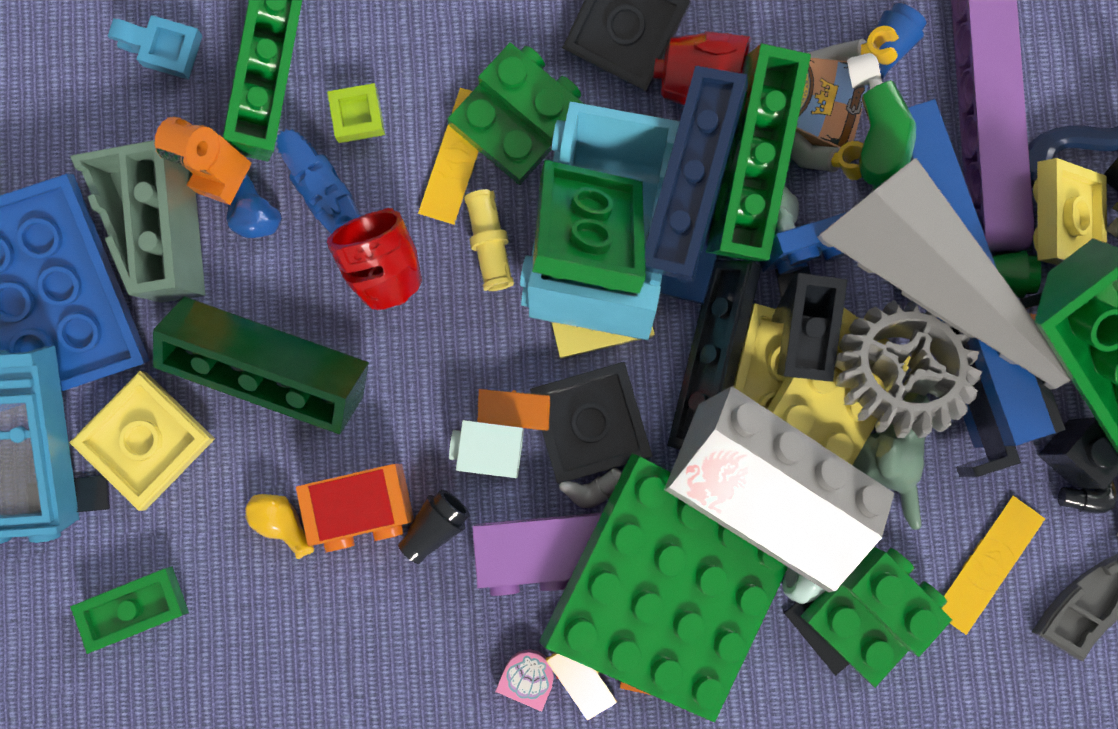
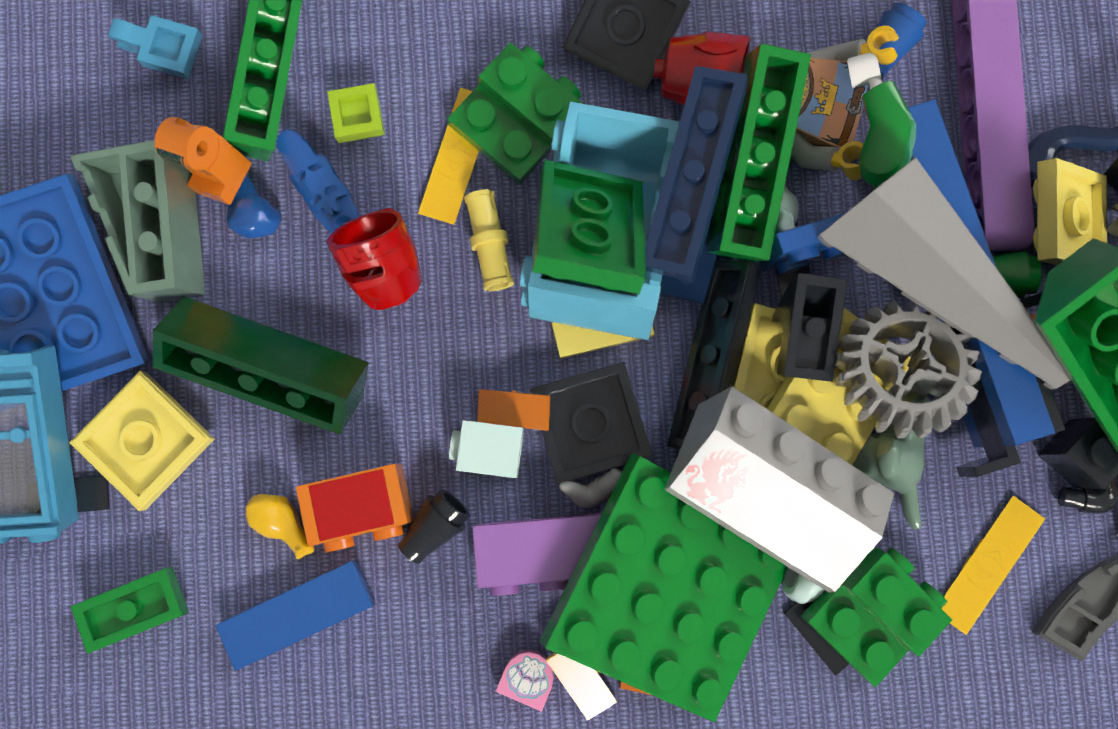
none -> blue tile [215,559,375,671]

